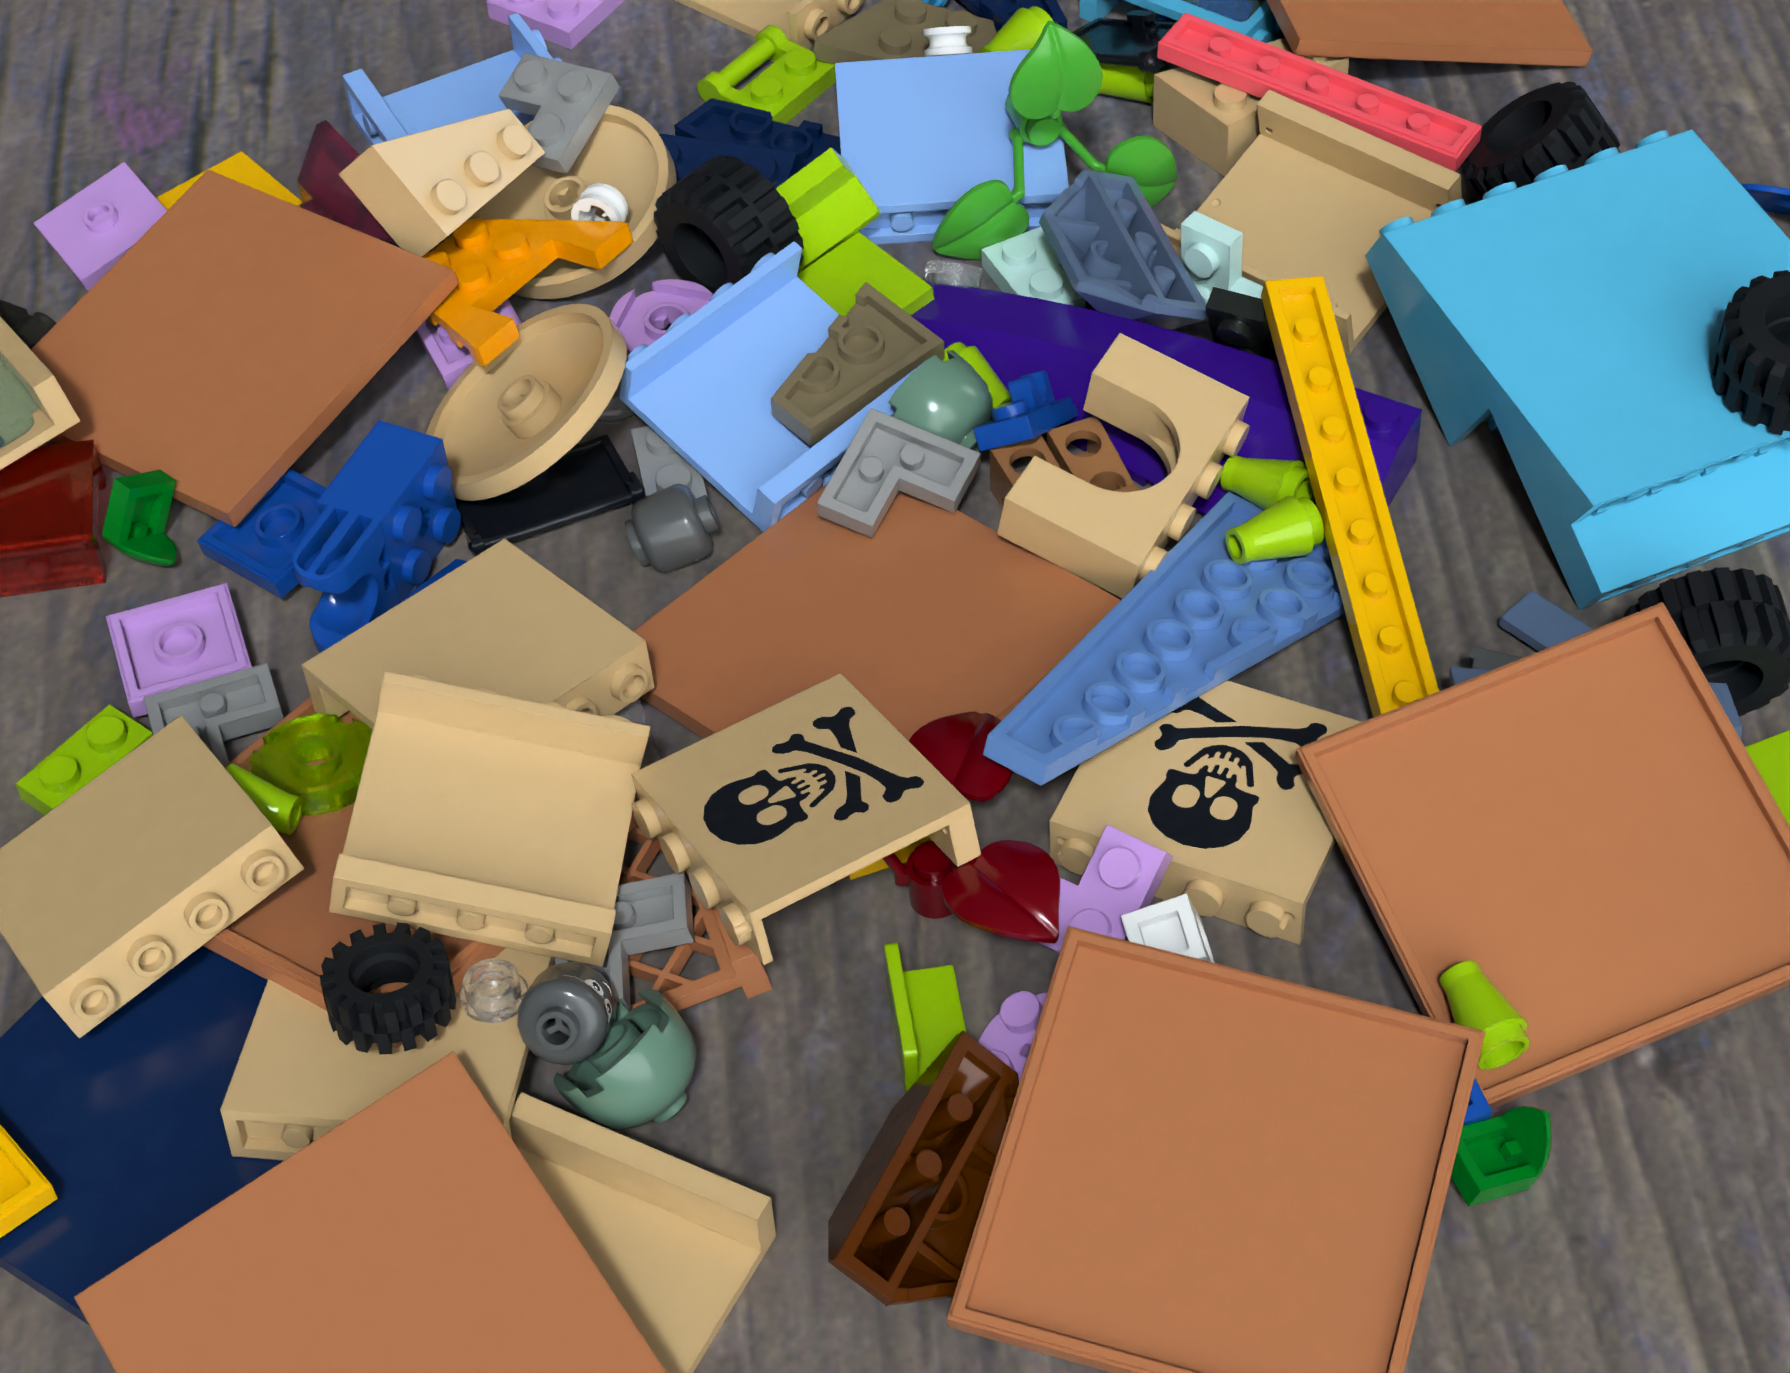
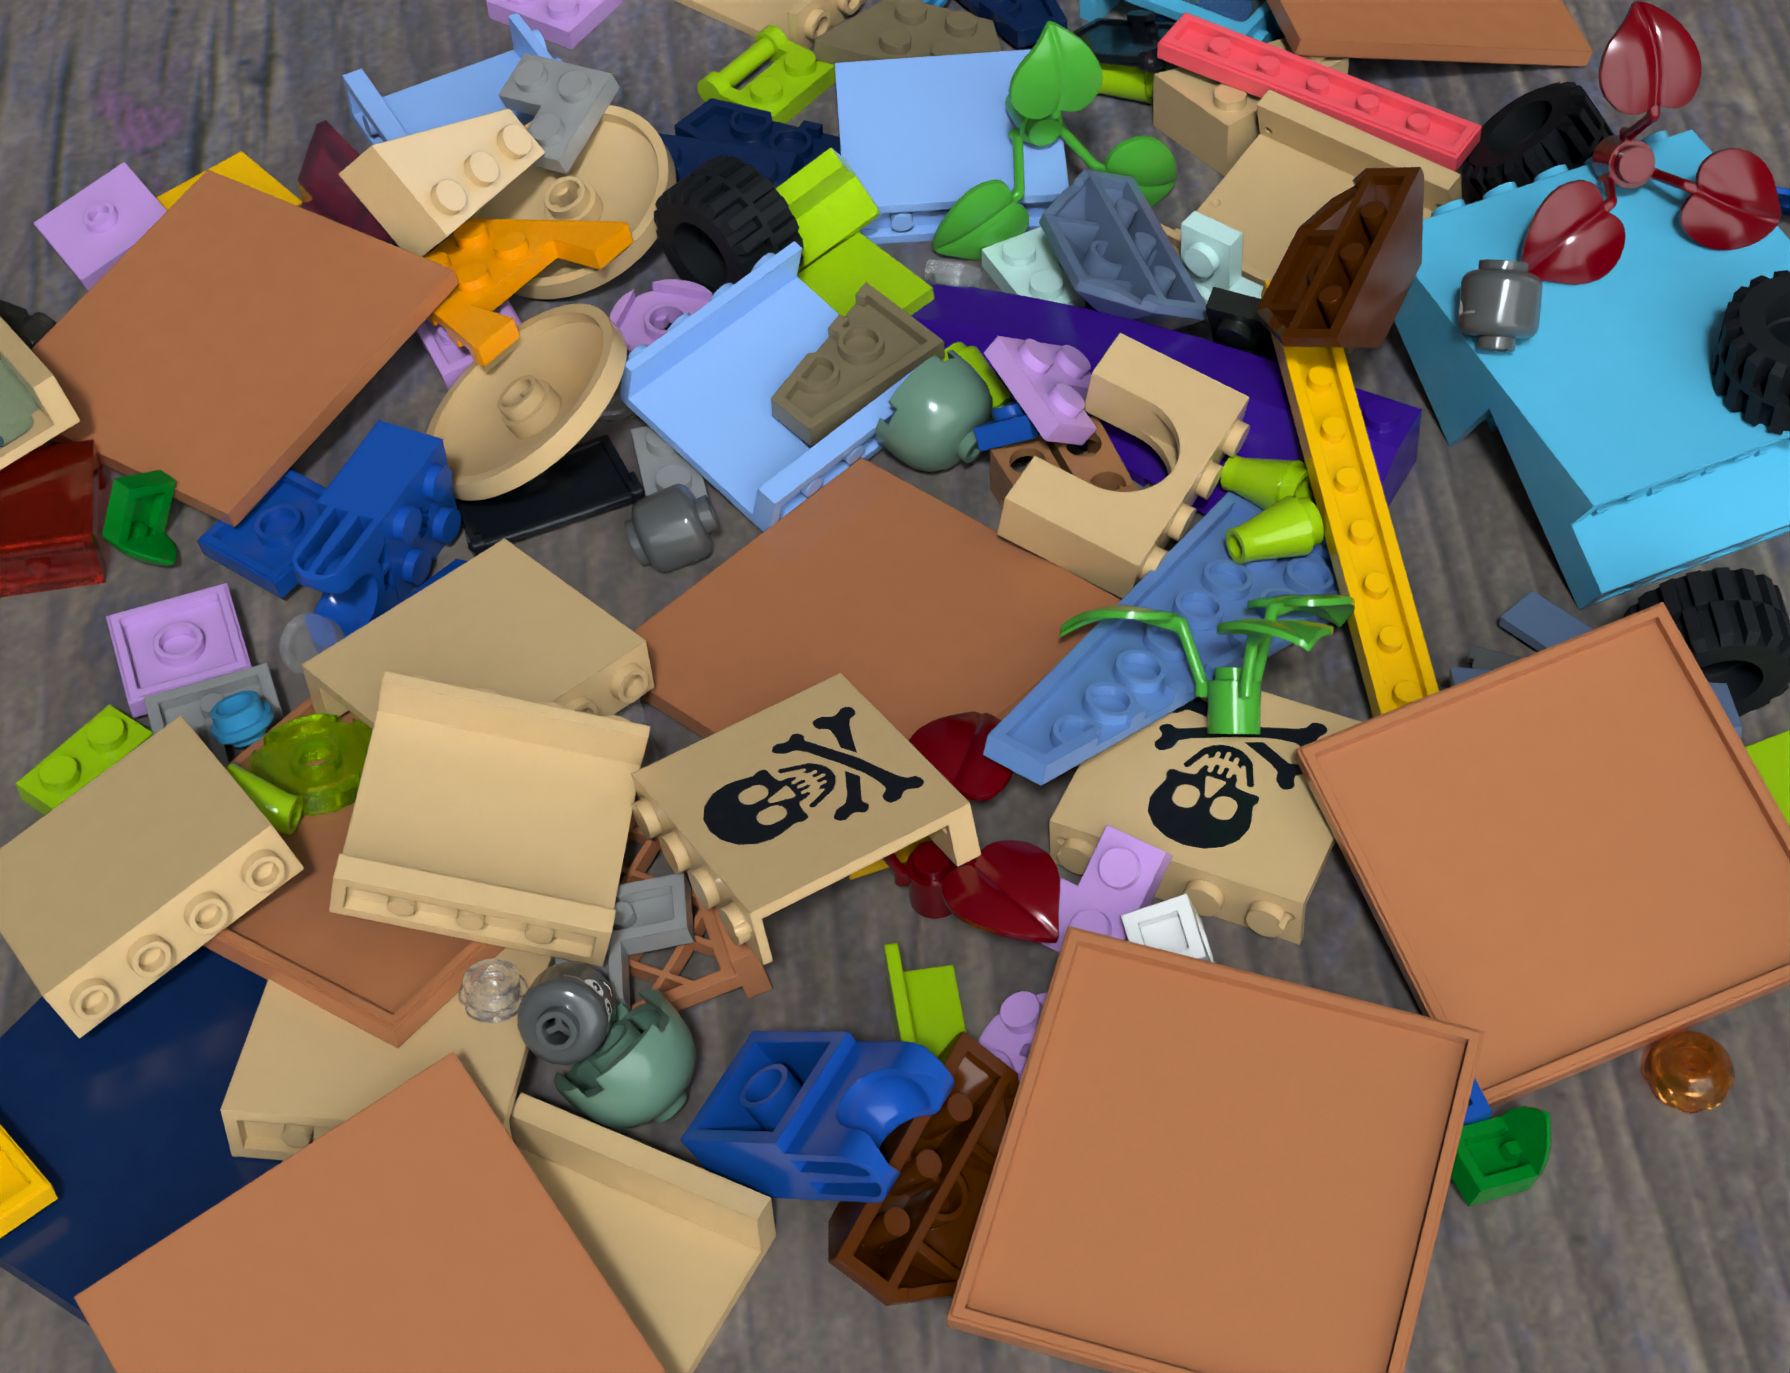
black tyre [320,922,456,1055] -> none
white bush [571,183,629,222] -> none
light grey plate [817,408,981,538] -> none
white bush [923,26,973,57] -> none
lime cone [978,6,1054,53] -> none
lime cone [1439,960,1530,1070] -> none
none -> dark azure plate [210,690,274,747]
none -> clear tile [279,613,345,675]
none -> blue brick [680,1031,955,1203]
none -> lavender plate [984,336,1097,445]
none -> bright green plant [1060,594,1355,734]
none -> reddish brown wedge [1256,167,1424,348]
none -> dark grey head [1457,259,1543,352]
none -> dark red plant [1520,1,1782,285]
none -> clear orange plate [1643,1030,1735,1114]

